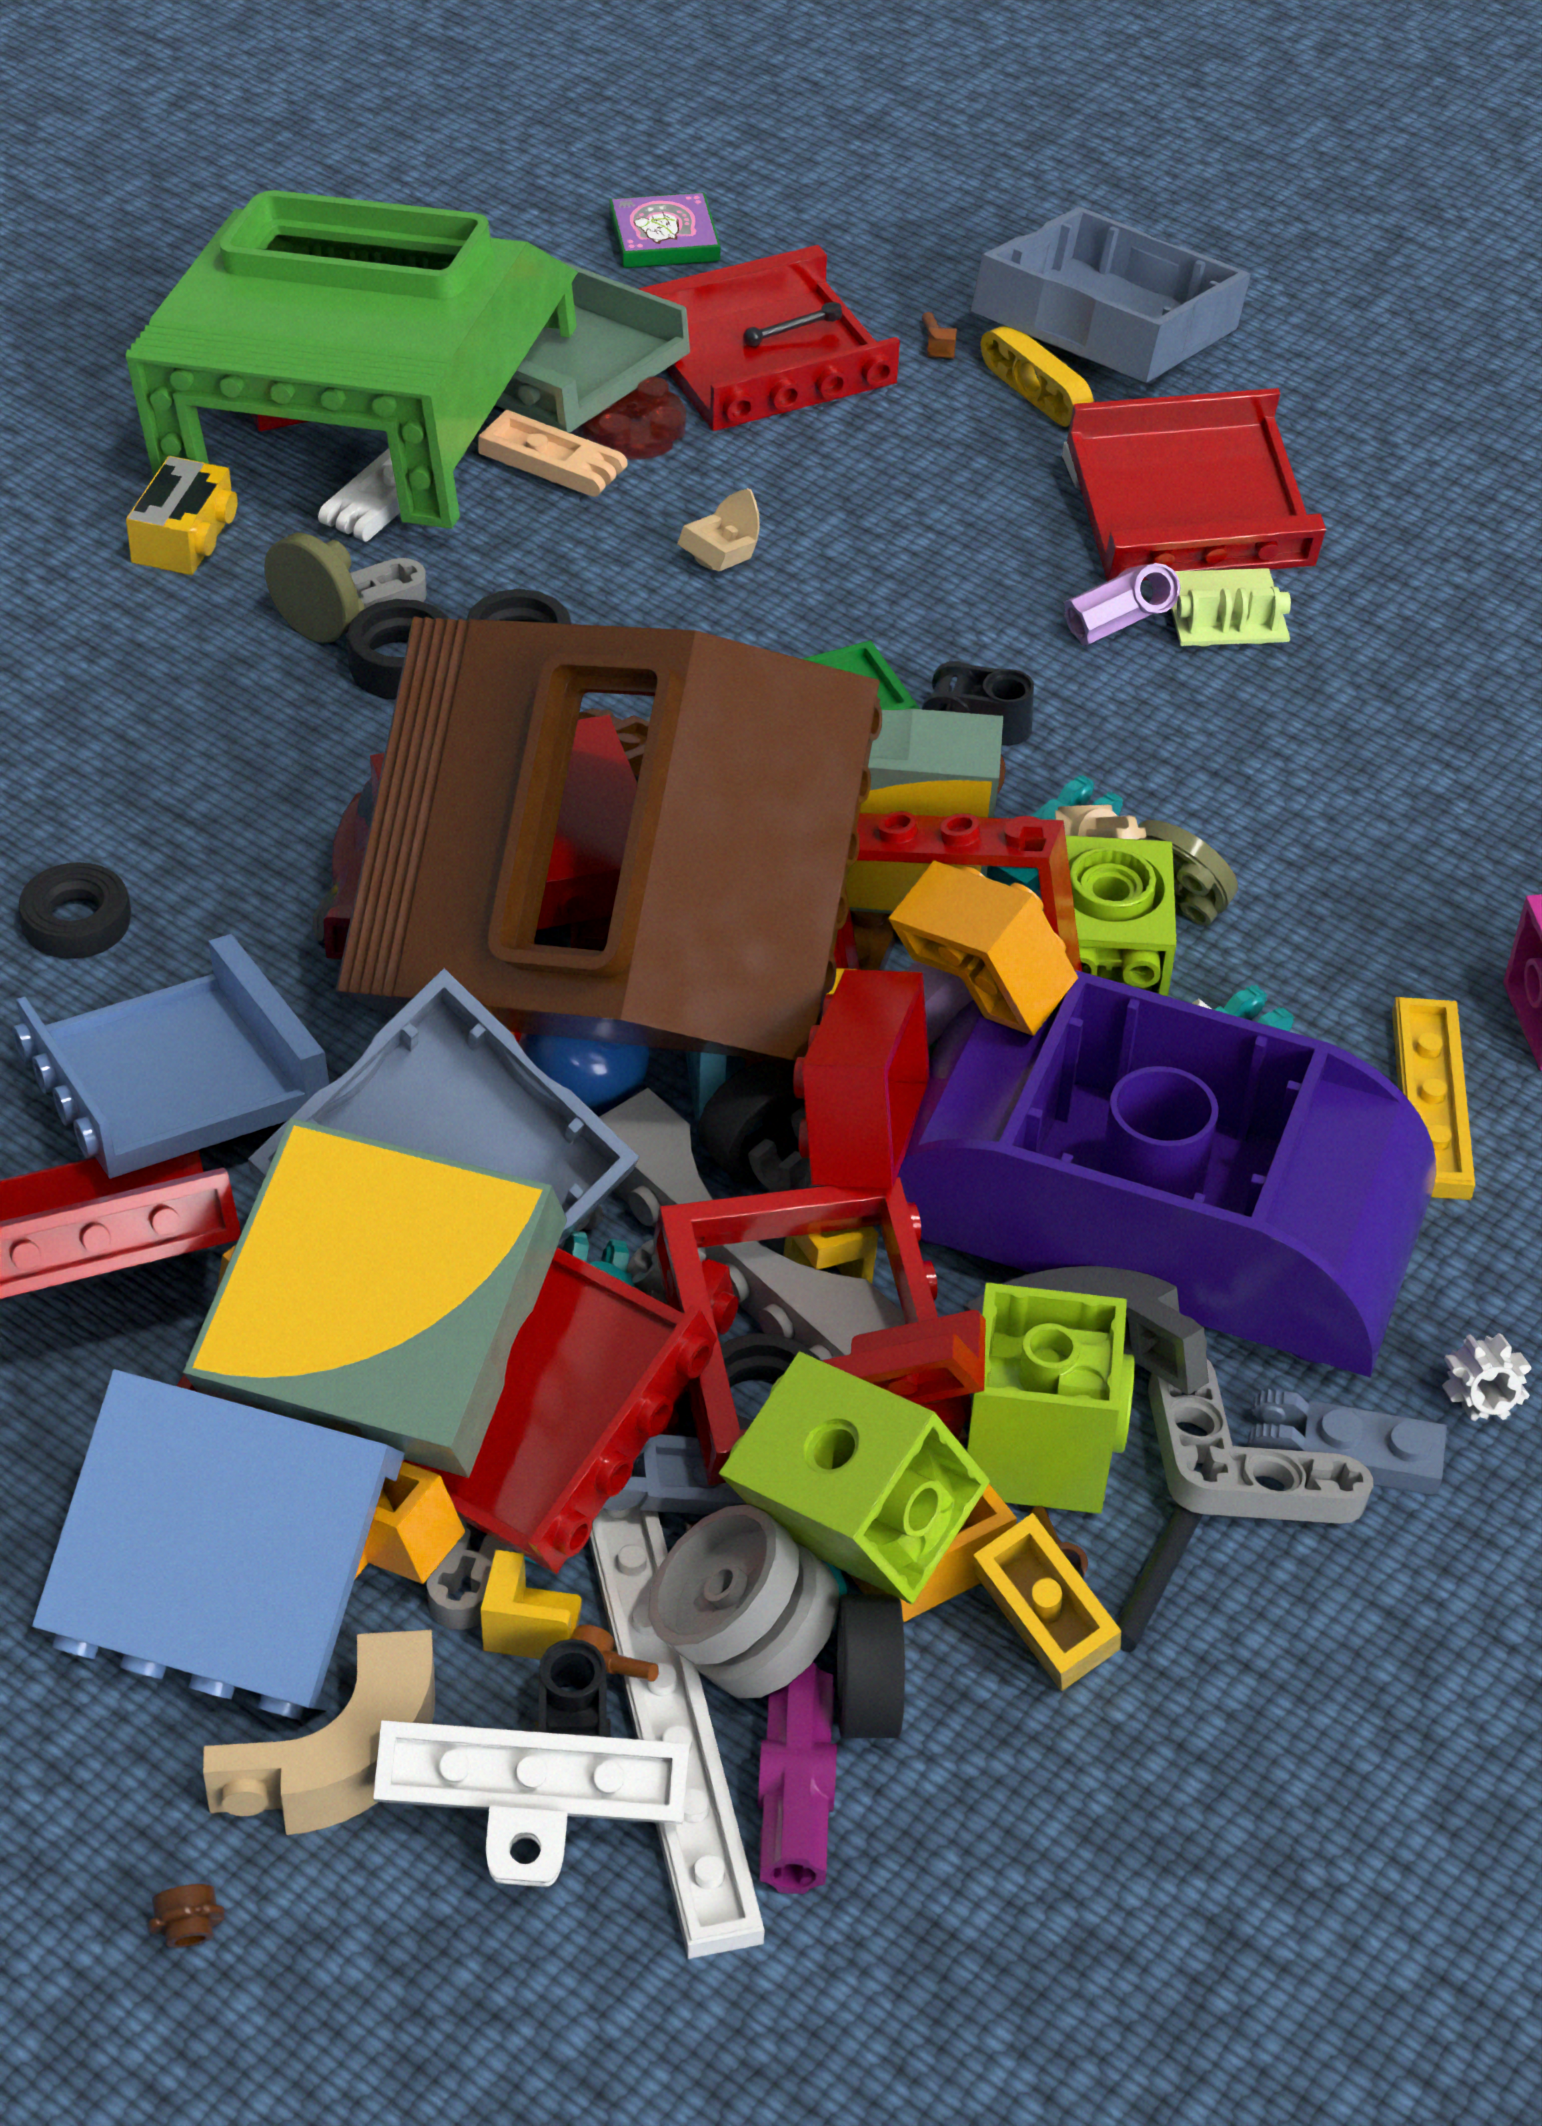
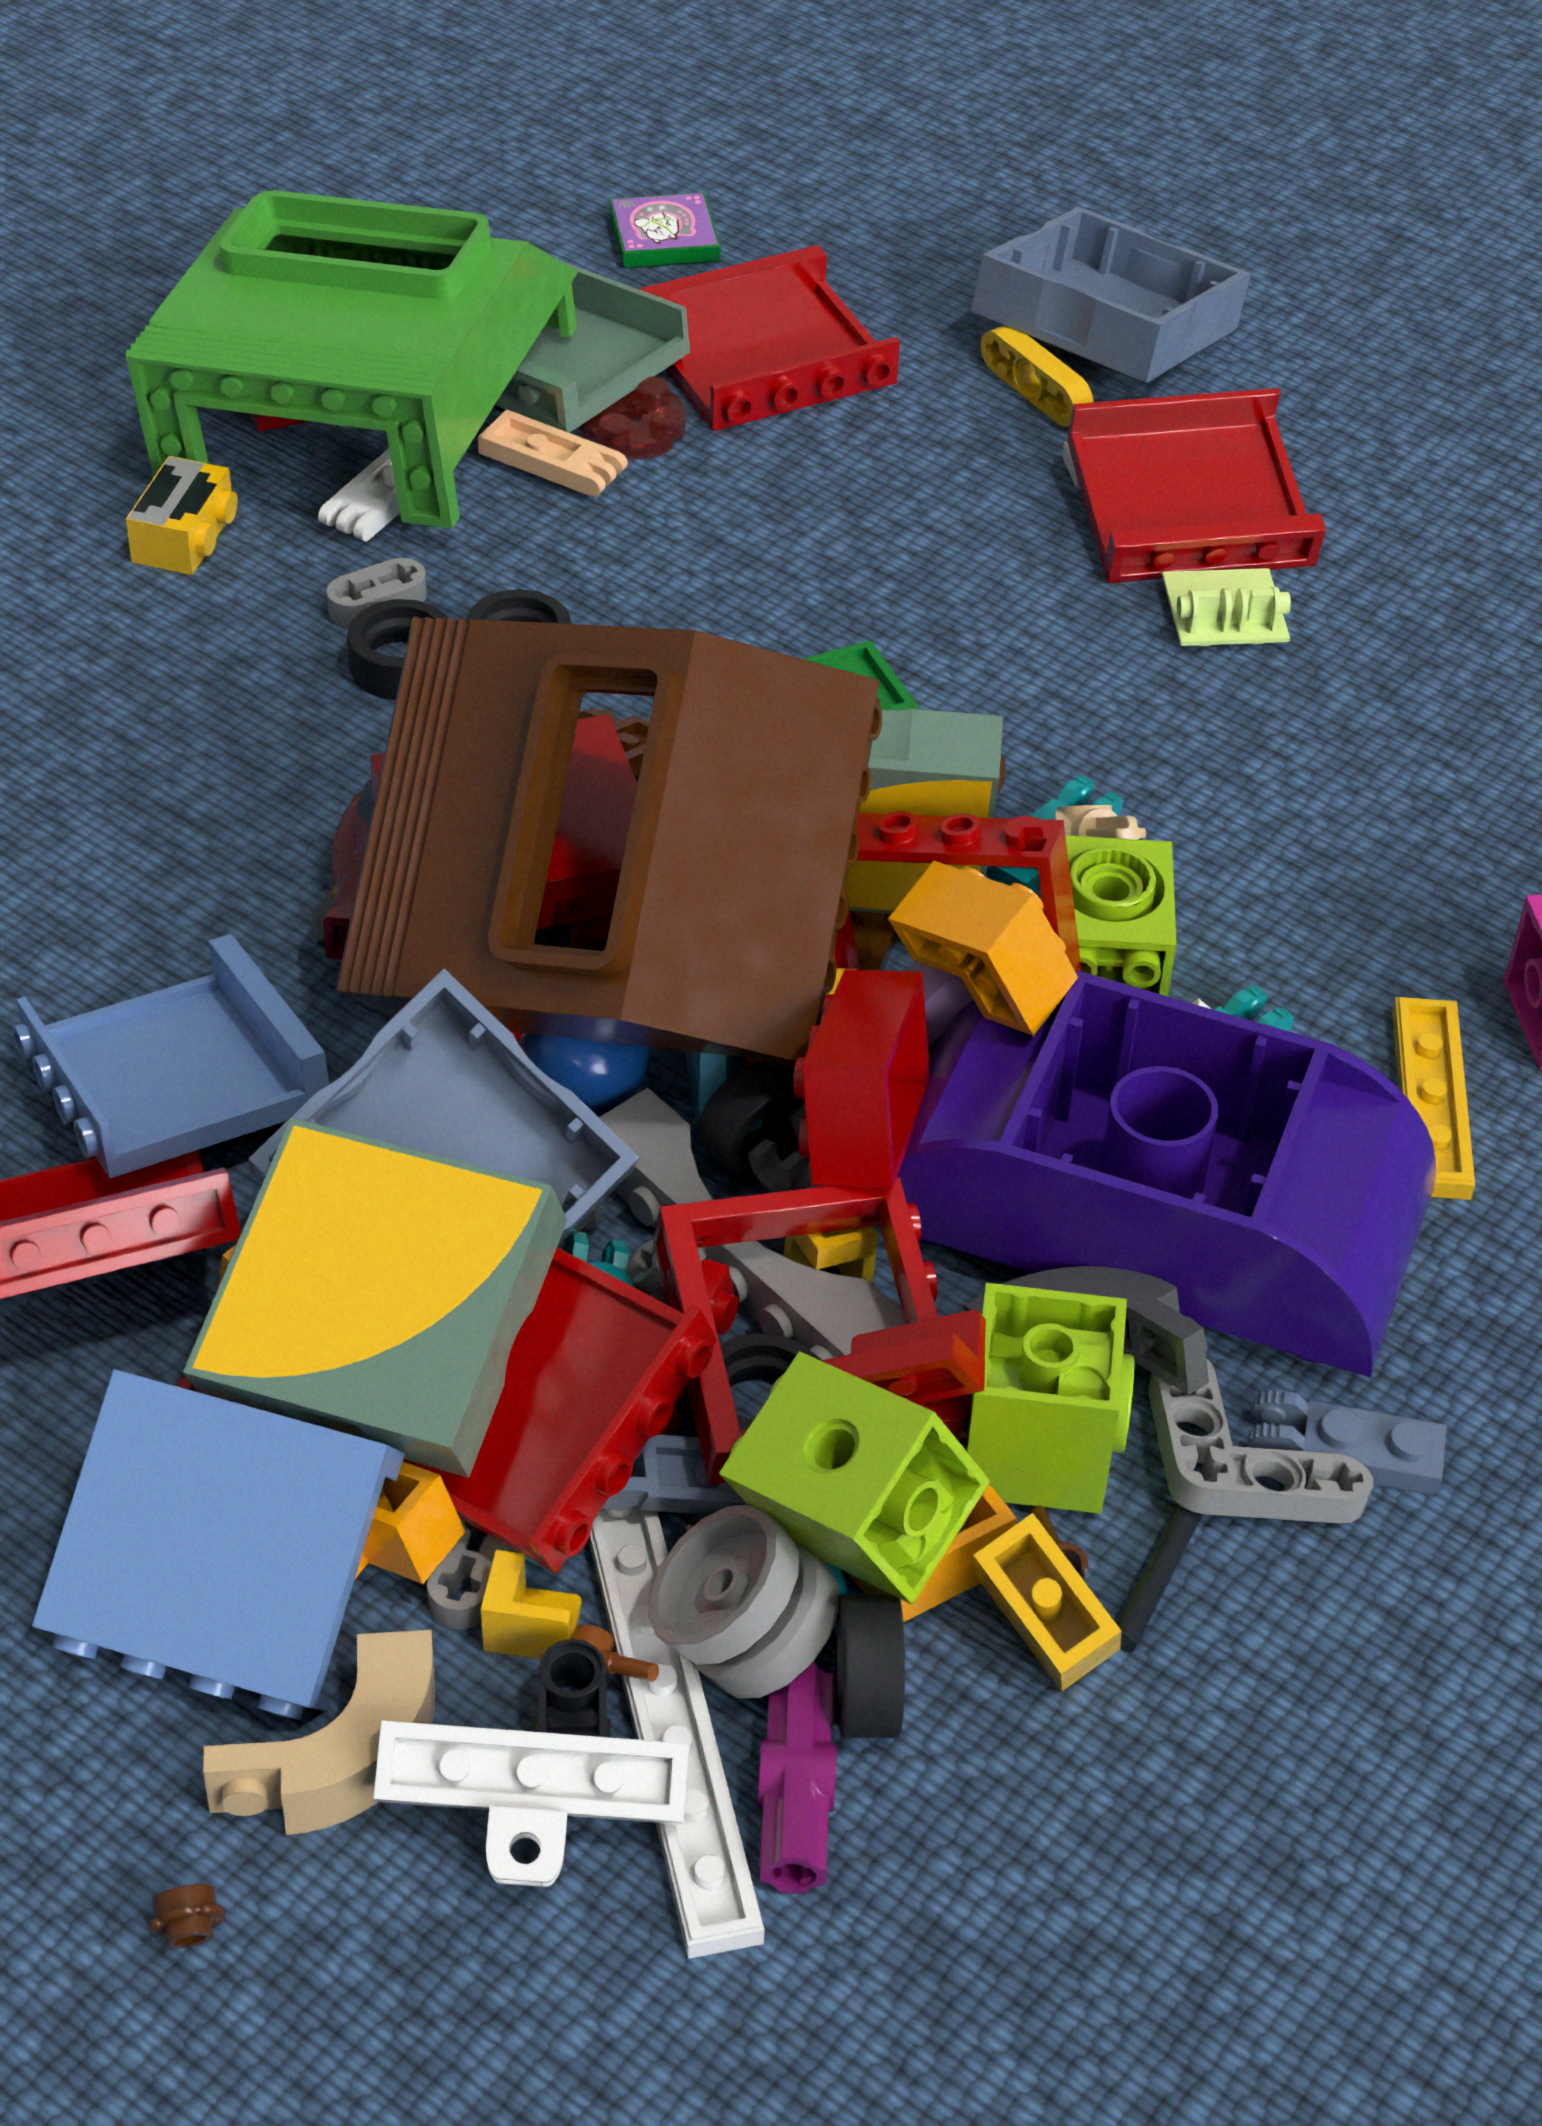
black tyre [18,862,131,959] -> none
olive tile [264,533,365,643] -> none
tan plate [677,488,760,572] -> none
black hinge [743,302,842,347] -> none
dark orange hand [922,312,957,359] -> none
black piece [922,661,1034,746] -> none
lavender piece [1064,563,1181,645] -> none
olive tile [1138,820,1238,926] -> none
white gear [1442,1333,1531,1421] -> none

